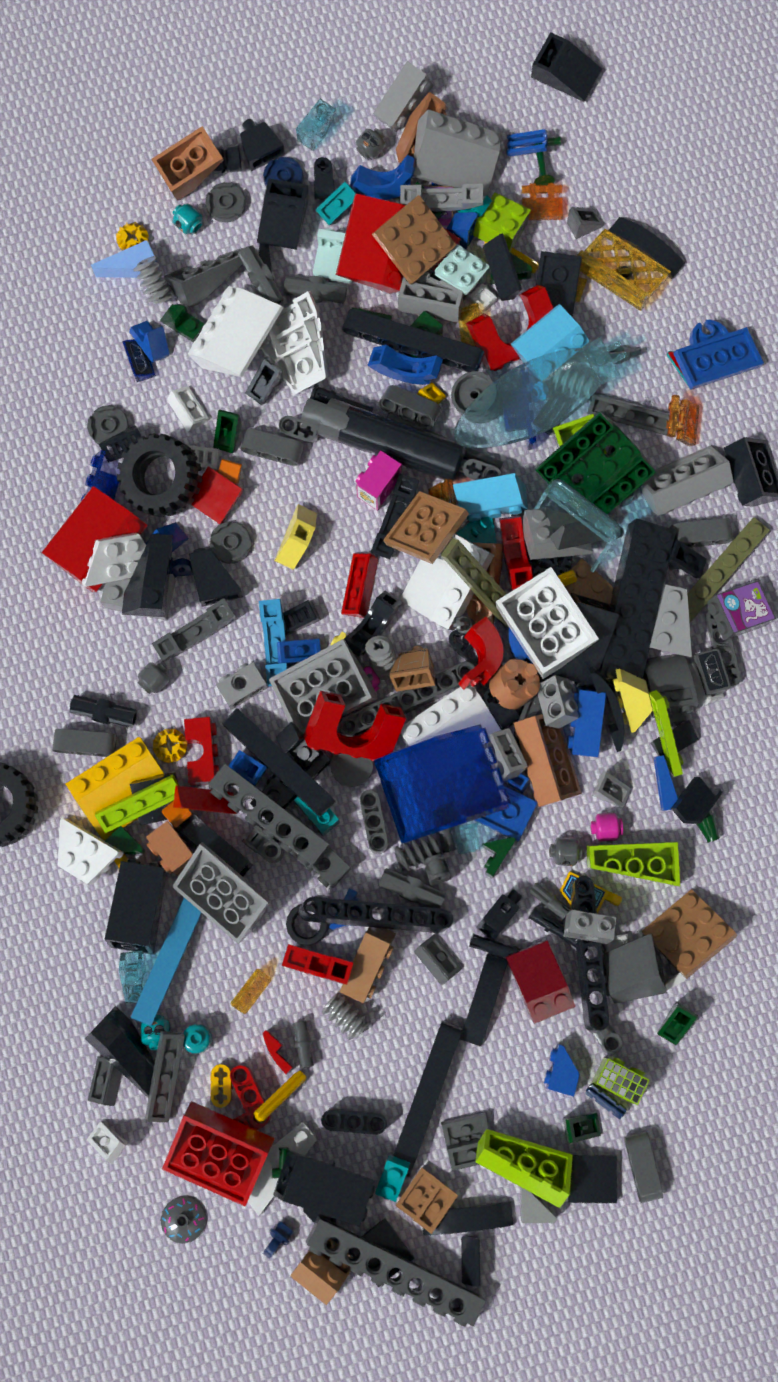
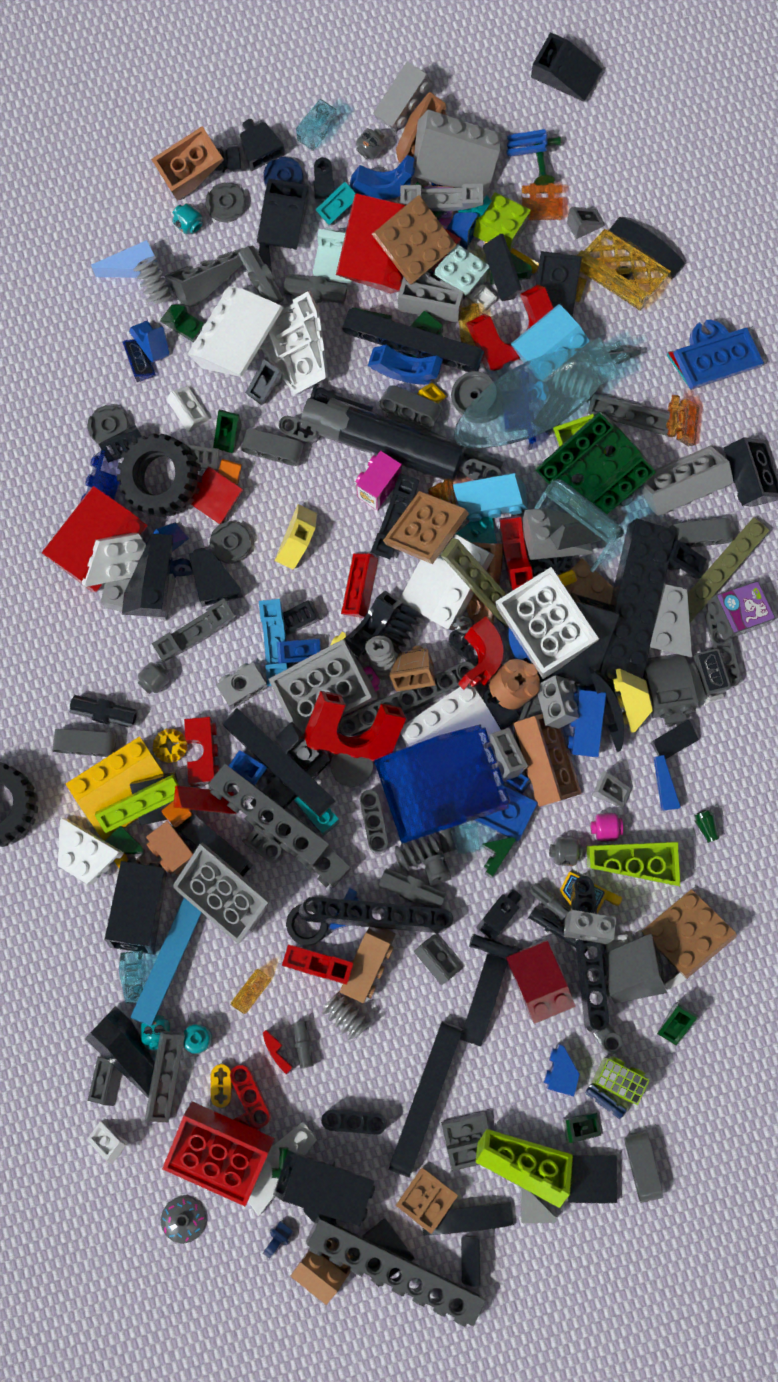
yellow gear [116,222,149,250] -> none
yellow axle [254,1070,306,1122] -> none
teal plate [375,1155,410,1202] -> none
lime plate [649,690,684,777] -> none
black panel [671,777,723,824] -> none
none -> black piece [381,605,424,654]

